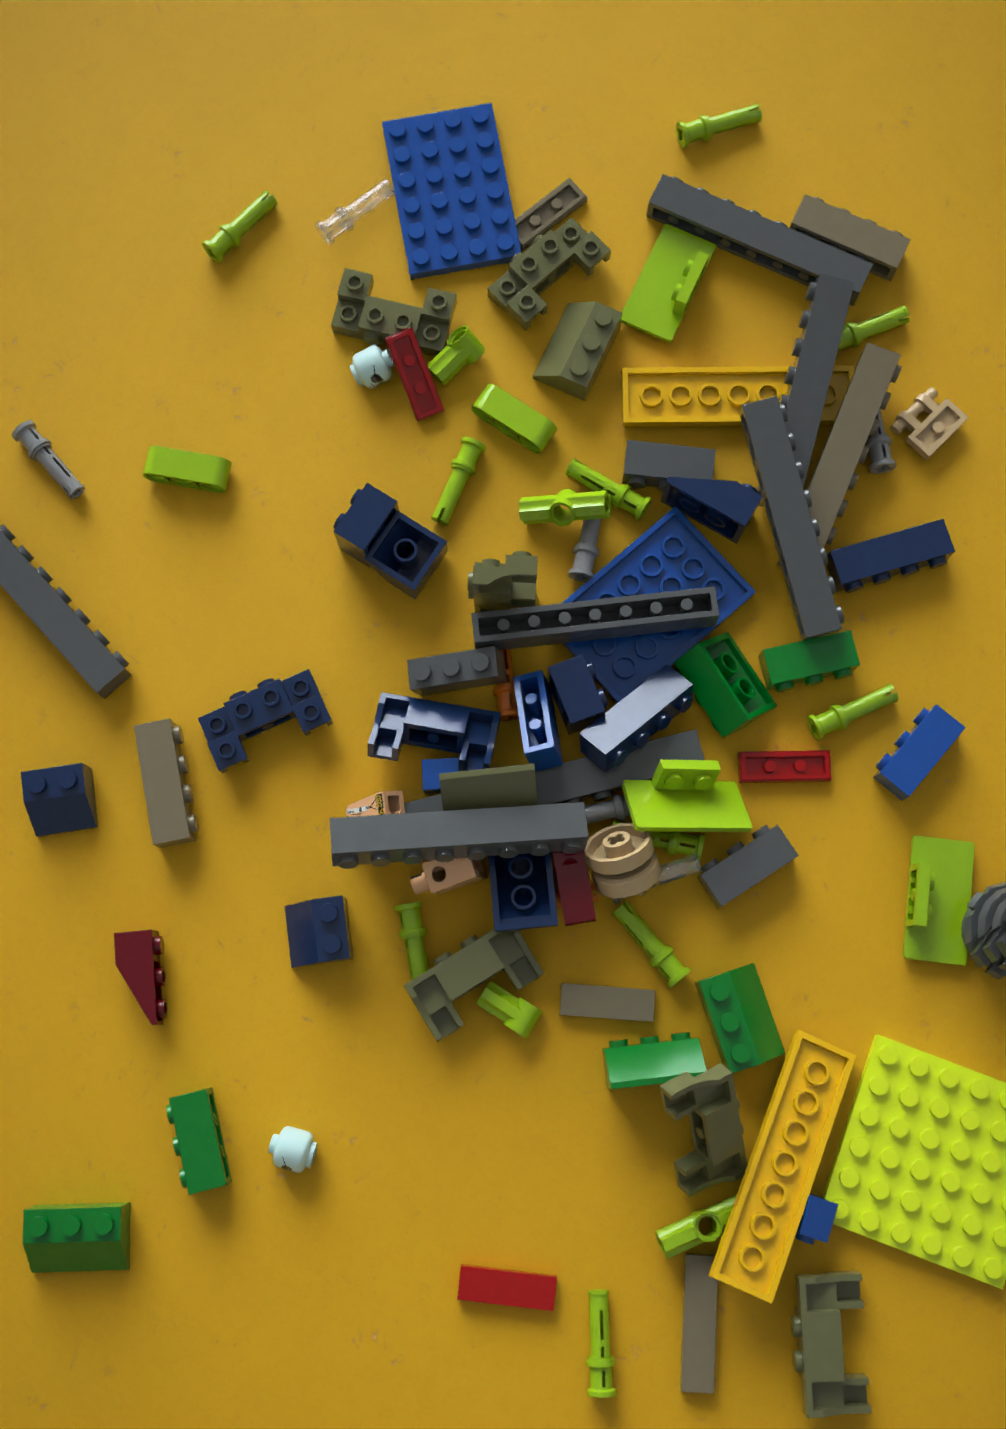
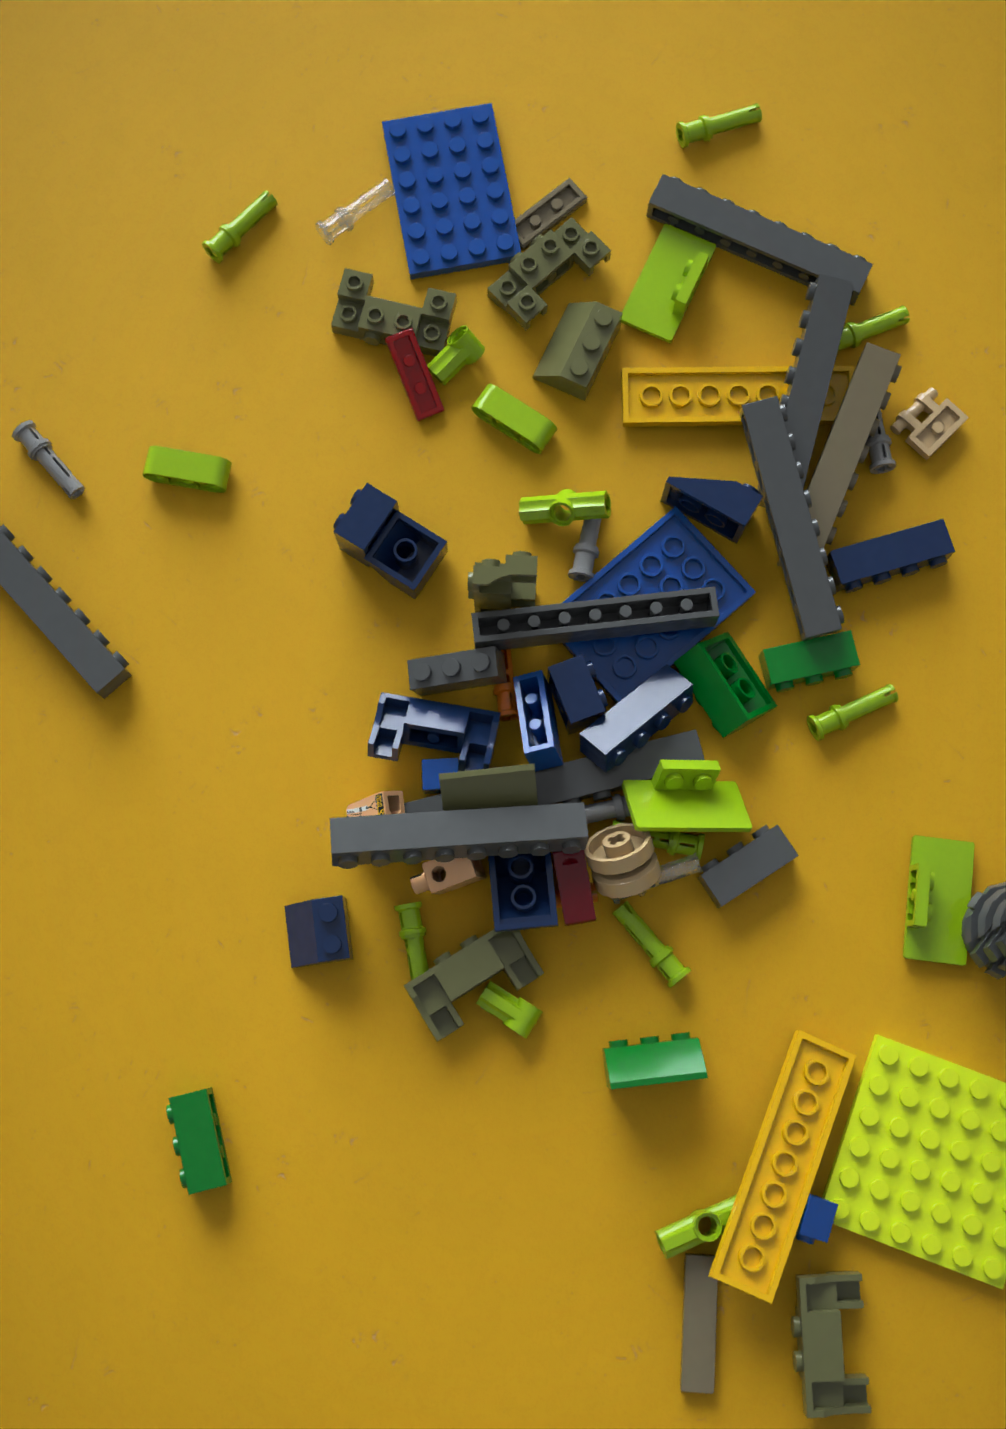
dark blue slope [21,763,98,837] -> none
green slope [23,1202,130,1273] -> none
dark red slope [114,929,168,1025] -> none
dark tan brick [134,718,199,848] -> none
dark blue bracket [198,669,333,773] -> none
light aqua head [268,1126,318,1173] -> none
light aqua head [350,345,394,389] -> none
lime pin [431,437,486,526] -> none
red tile [457,1264,557,1311] -> none
dark tan tile [559,983,655,1022] -> none
lime pin [565,458,652,521] -> none
lime pin [586,1289,616,1398] -> none
dark grey brick [622,440,716,491] -> none
olive bracket [660,1063,747,1197] -> none
green slope [695,963,785,1073] -> none
red tile [737,750,832,783] -> none
dark tan brick [790,194,911,282] -> none
blue brick [873,704,966,801] -> none

